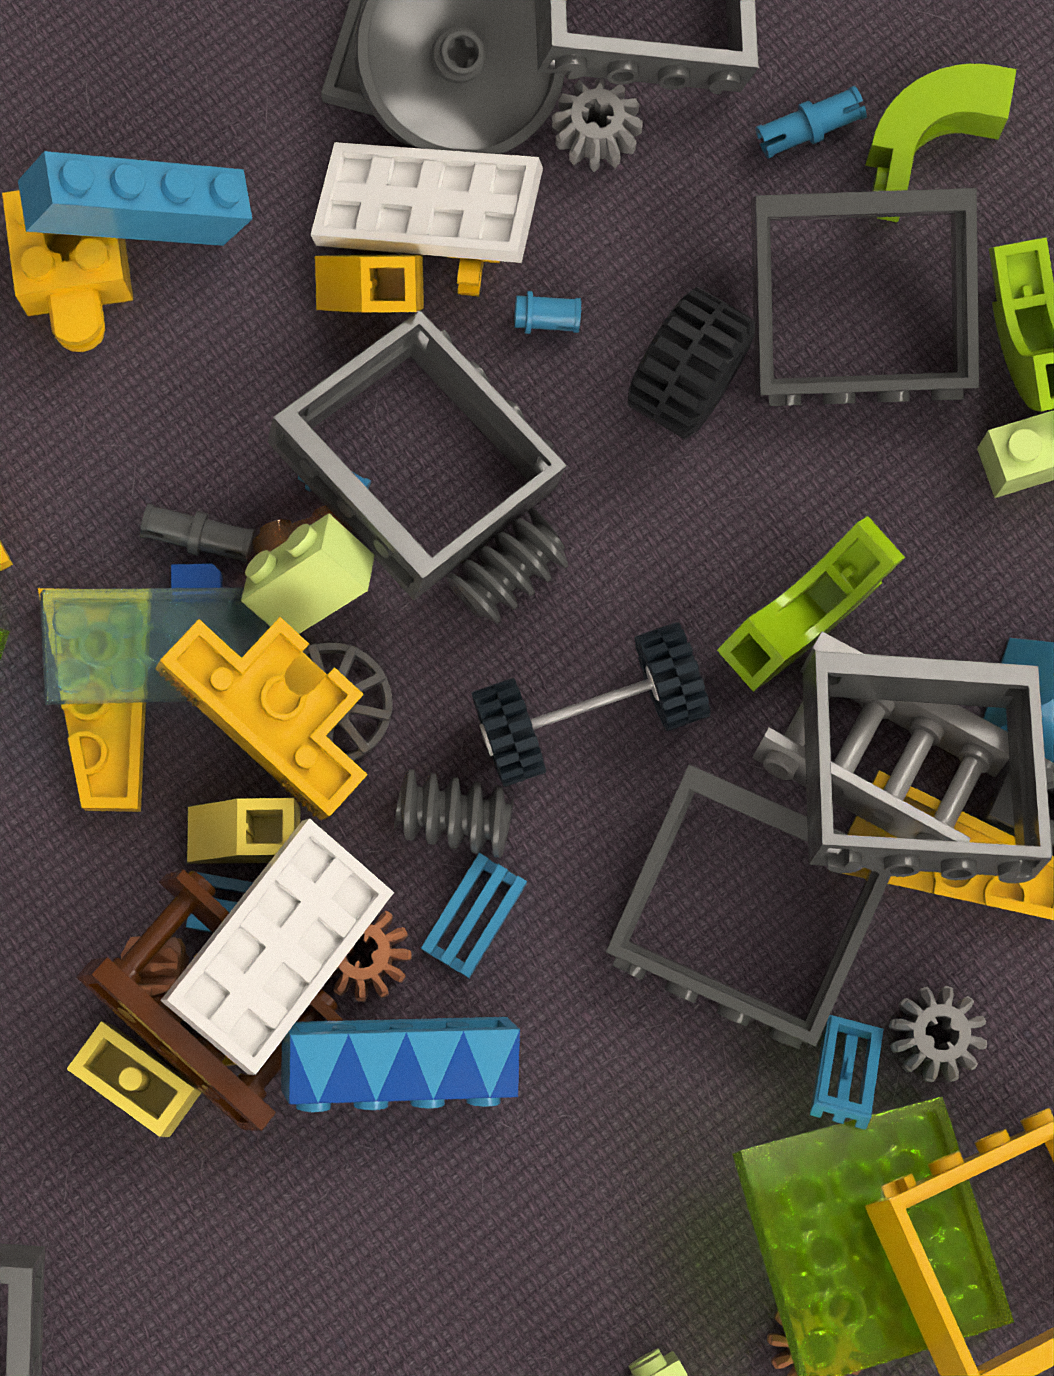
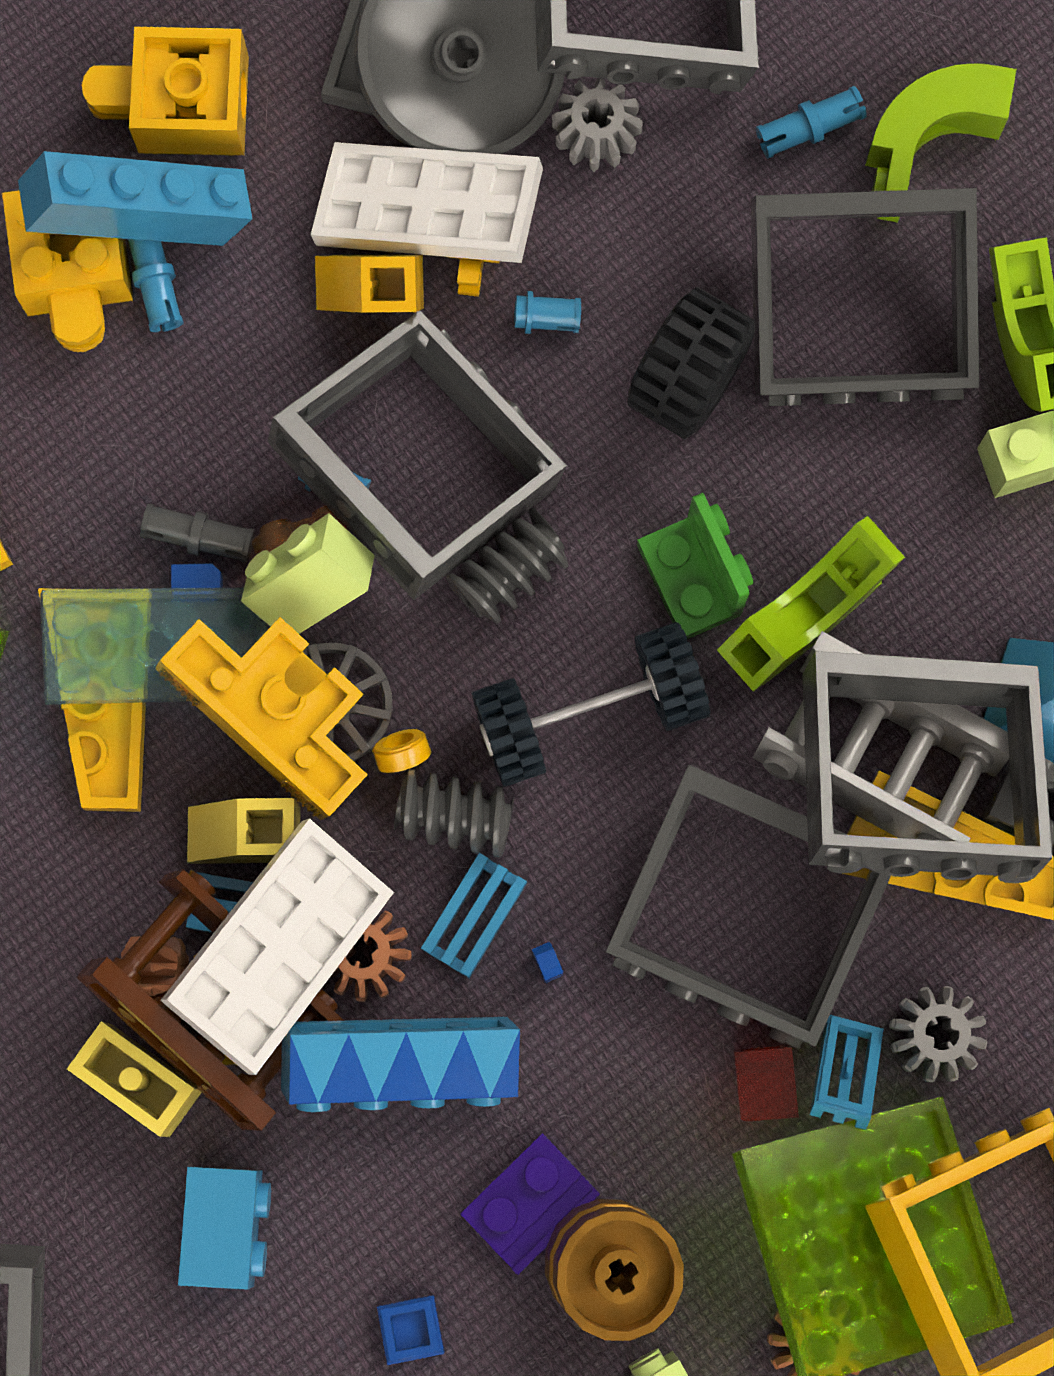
none -> yellow brick [82,27,249,155]
none -> dark azure pin [128,239,184,332]
none -> dark azure brick [178,1167,271,1290]
none -> yellow tile [372,729,431,773]
none -> blue tile [377,1295,445,1365]
none -> dark purple plate [460,1133,600,1275]
none -> blue piece [532,942,563,983]
none -> pearl gold wheel [545,1199,684,1341]
none -> bright green bracket [637,493,753,639]
none -> clear red panel [734,1045,799,1122]

